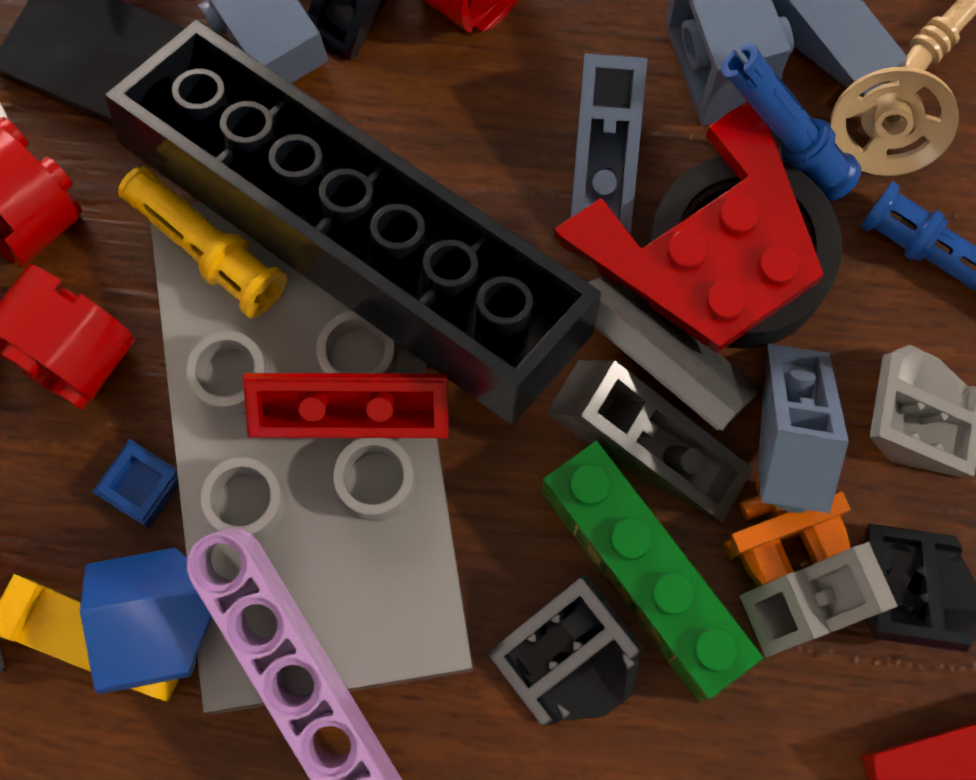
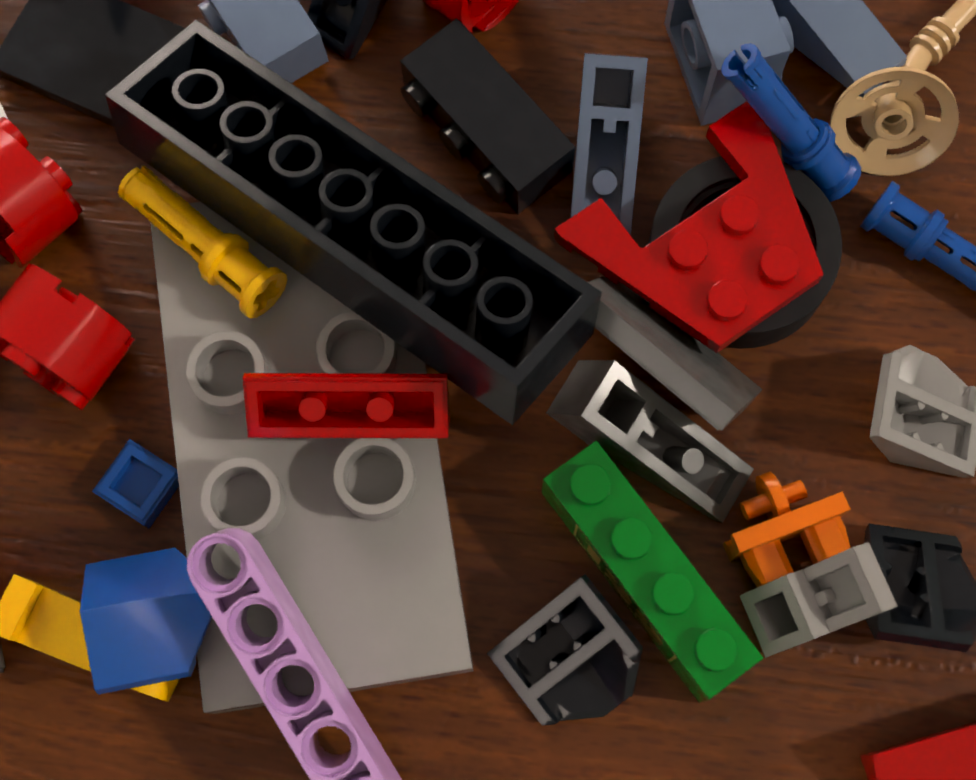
sand blue slope [758,343,849,513] -> none
none -> black brick [400,18,575,214]

